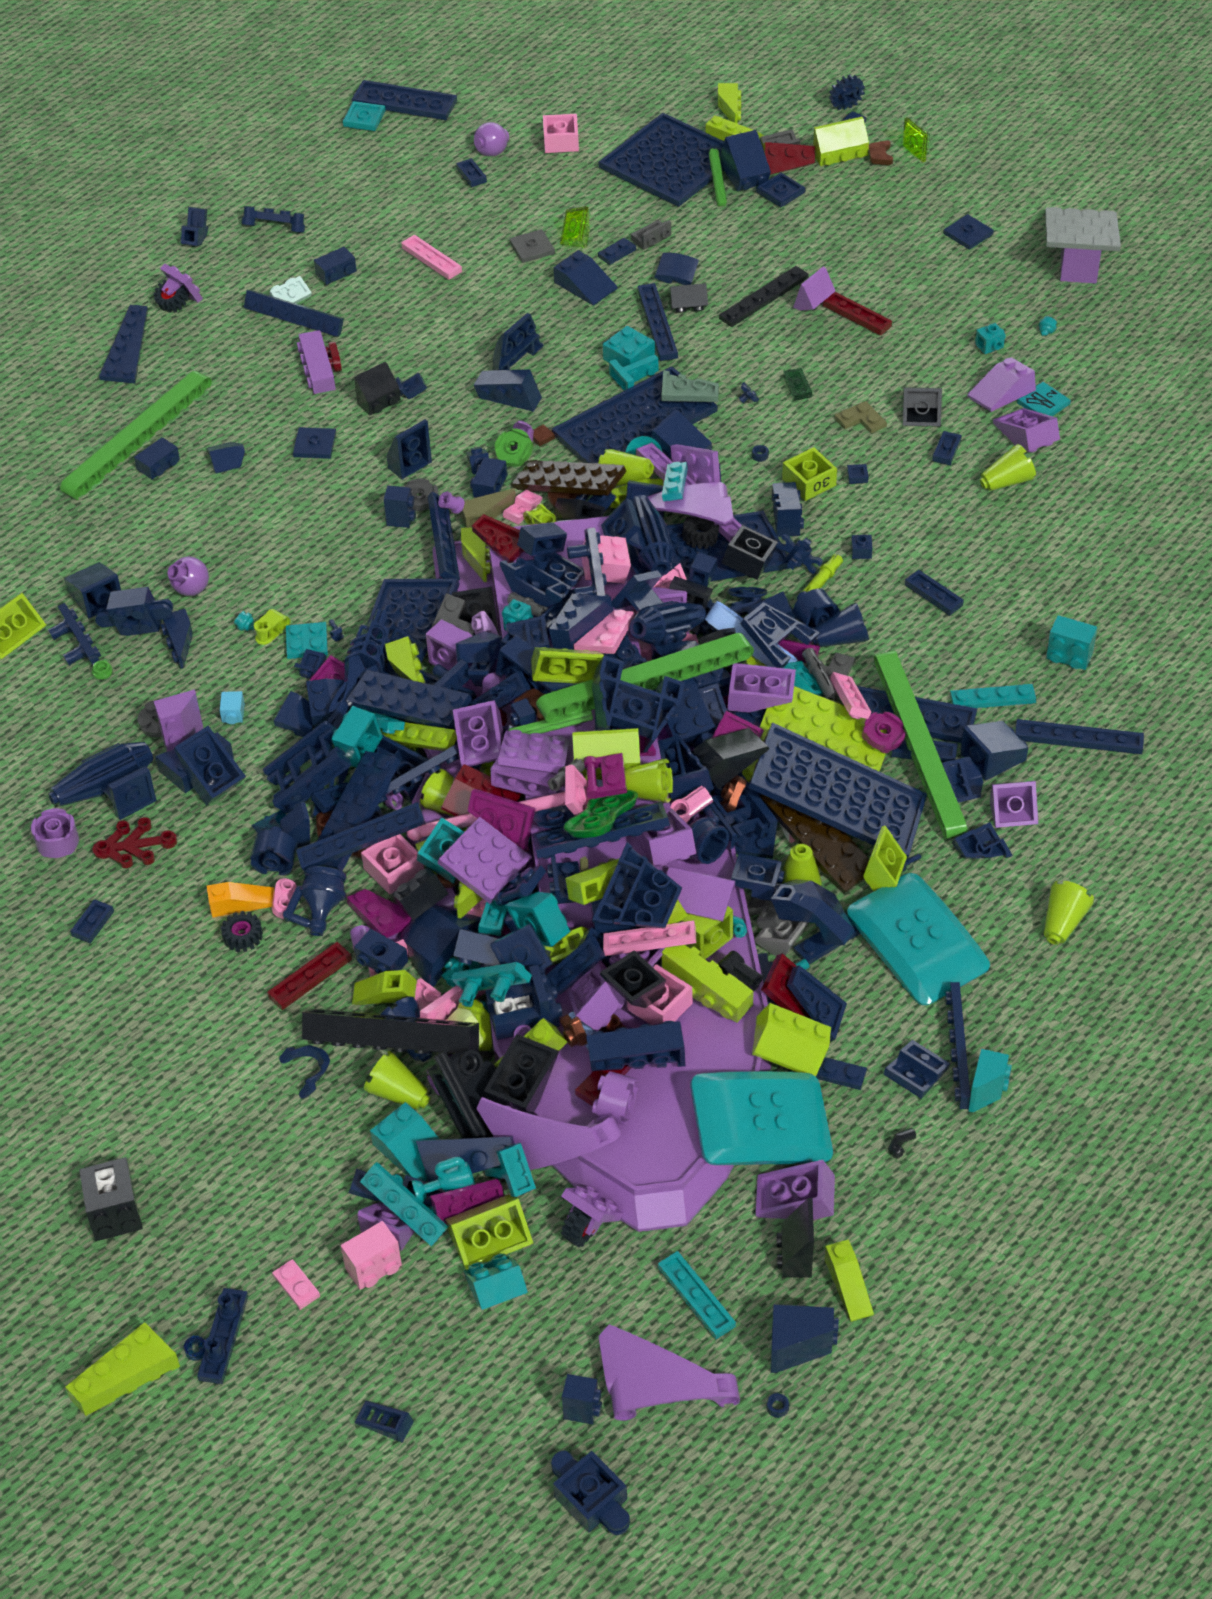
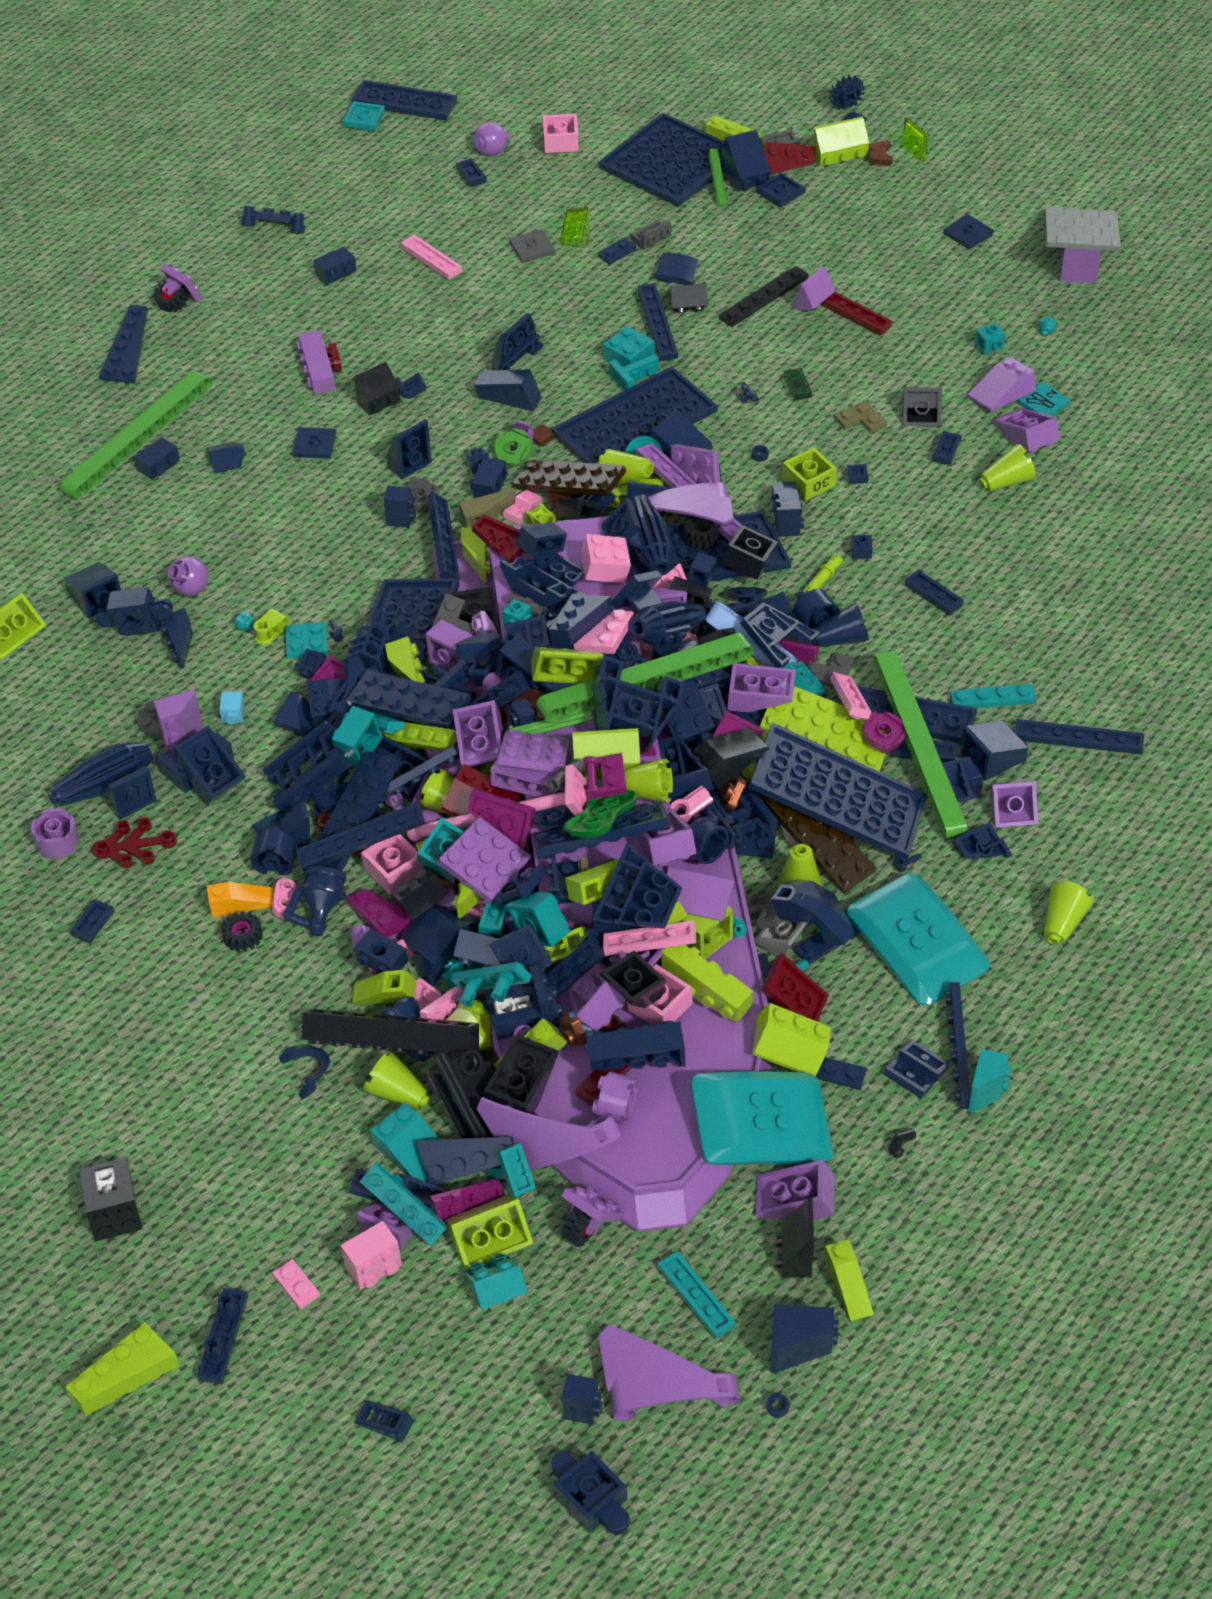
dark blue plate [48,603,101,666] -> none
bright green plate [92,660,113,679] -> none
dark blue brick [181,207,209,246] -> none
clear blue bush [184,1336,205,1361] -> none
dark blue plate [244,290,344,337] -> none
dark red plate [267,942,352,1010] -> none
light aqua bracket [269,276,312,303] -> none
teal piece [412,1157,475,1202] -> none
medium lavender bush [438,491,465,514] -> none
dark blue slope [554,250,618,306] -> none
dark blue plate [567,528,609,596] -> none
sand green wing [662,370,719,402] -> none
teal plate [662,462,688,502] -> none
black piece [717,951,763,992] -> none
lime slope [718,83,741,124] -> none
dark blue plate [731,853,785,901] -> none
dark blue pin [776,533,823,574] -> none
dark blue wing [787,965,847,1041] -> none
dark grey pin [802,648,839,701] -> none
lime slope [863,826,907,891] -> none
teal brick [1046,615,1097,670] -> none

